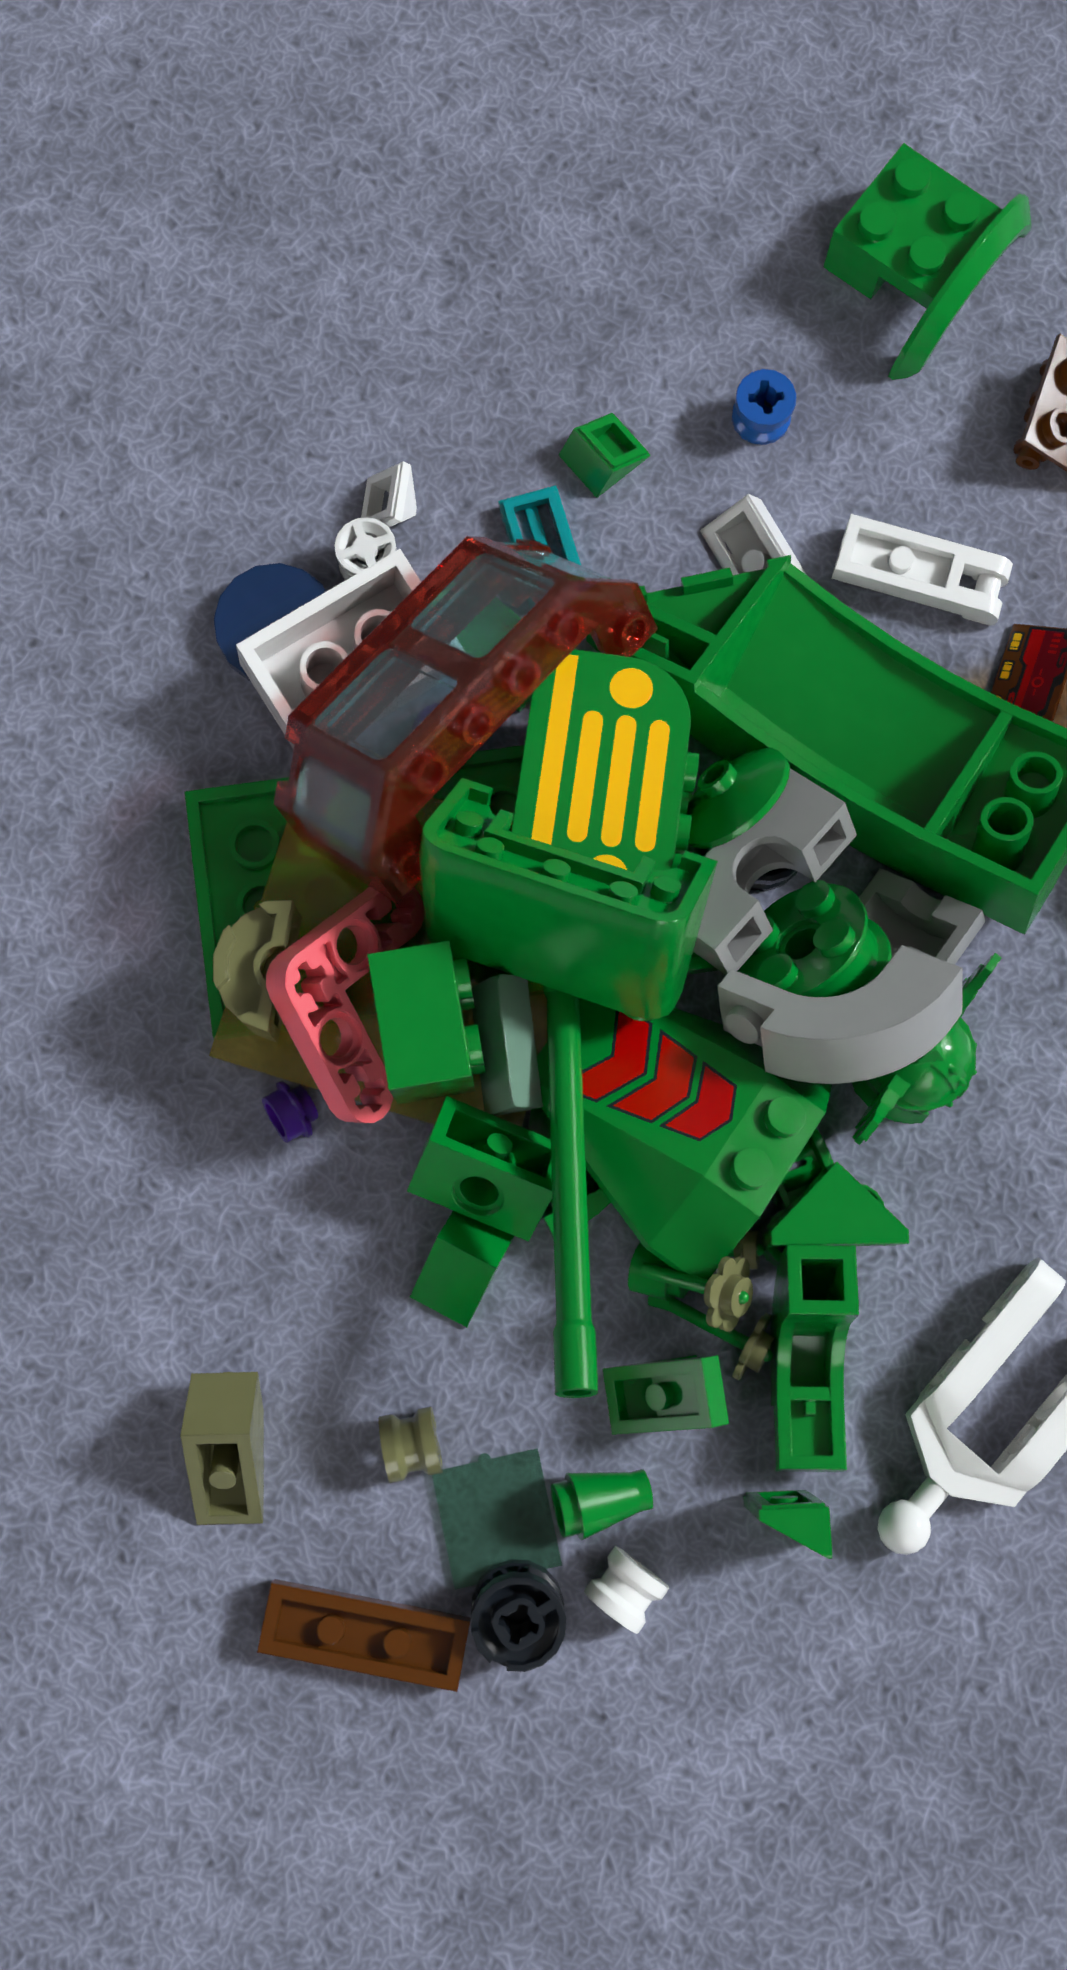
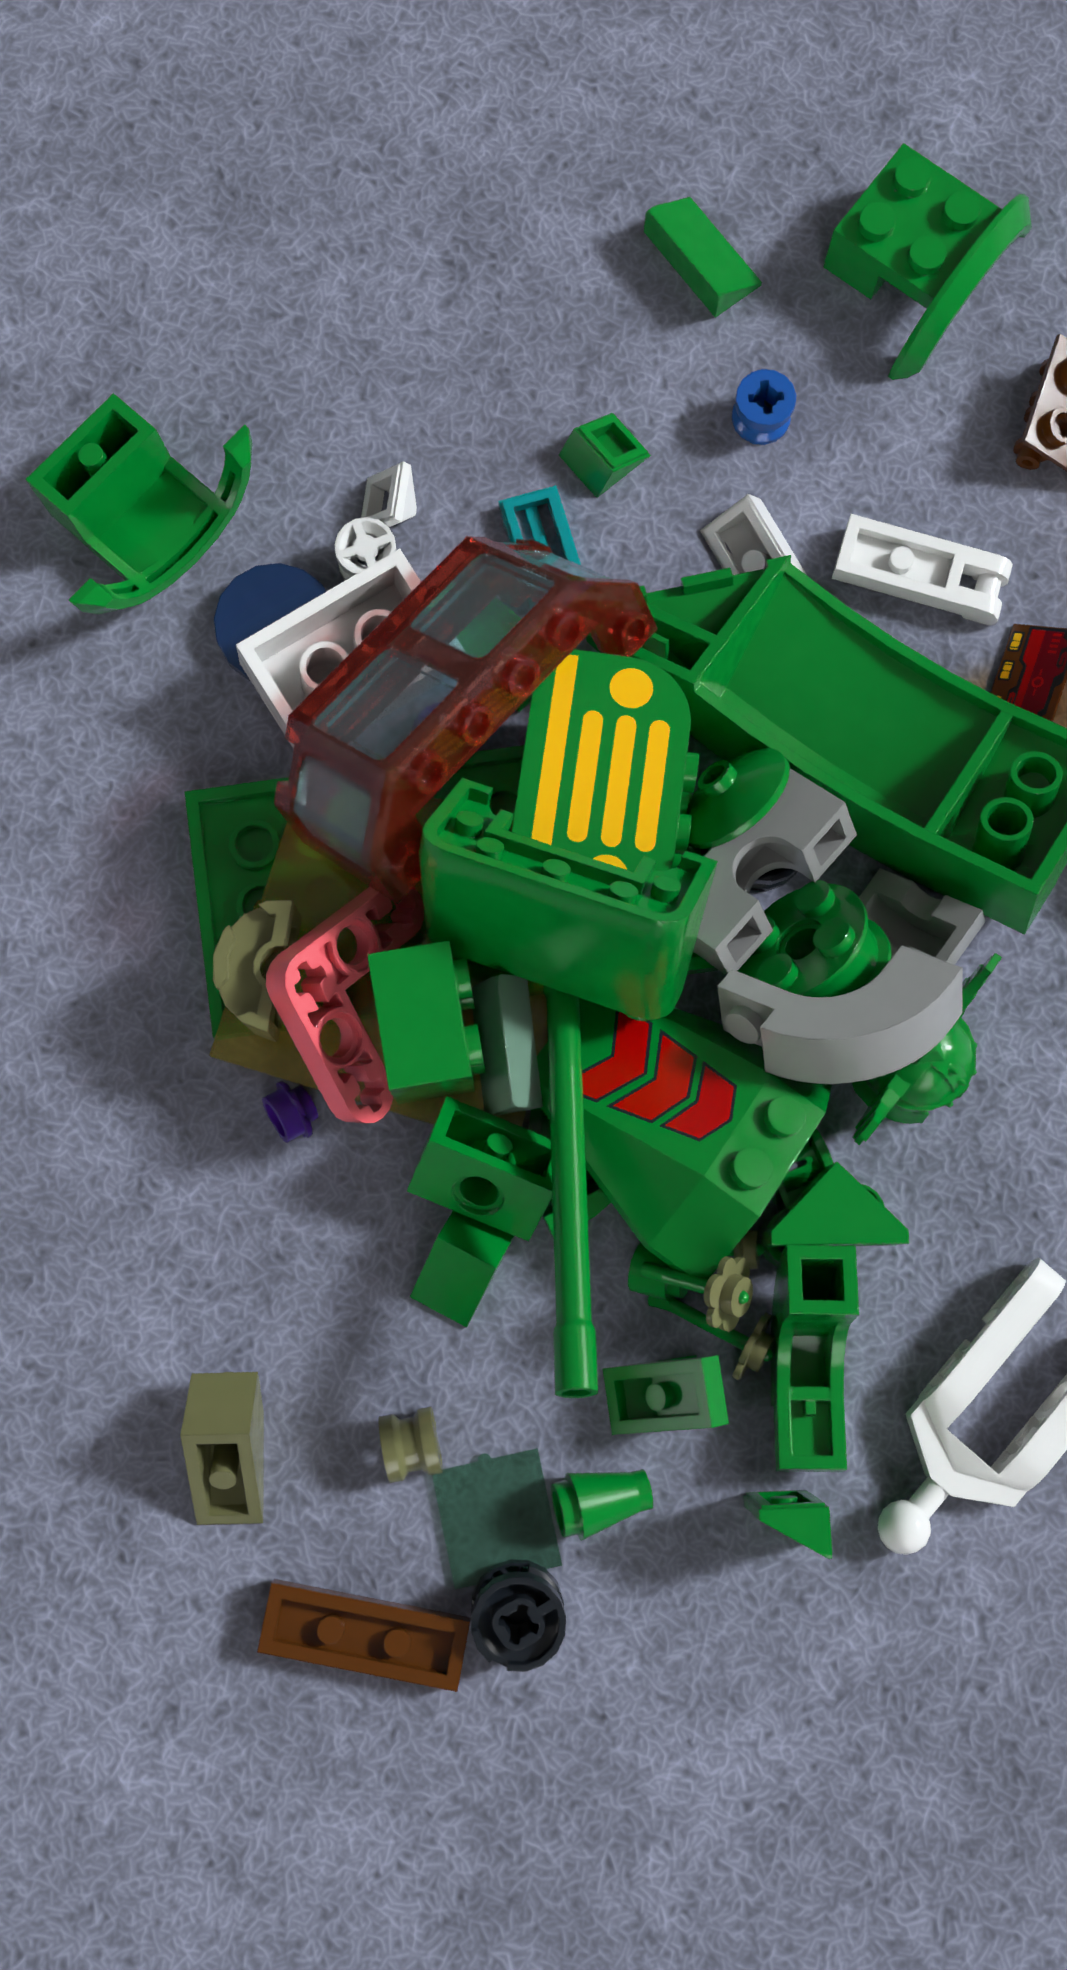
white wheel [584,1546,669,1634] -> none
none -> green piece [25,393,252,614]
none -> green slope [644,197,762,318]

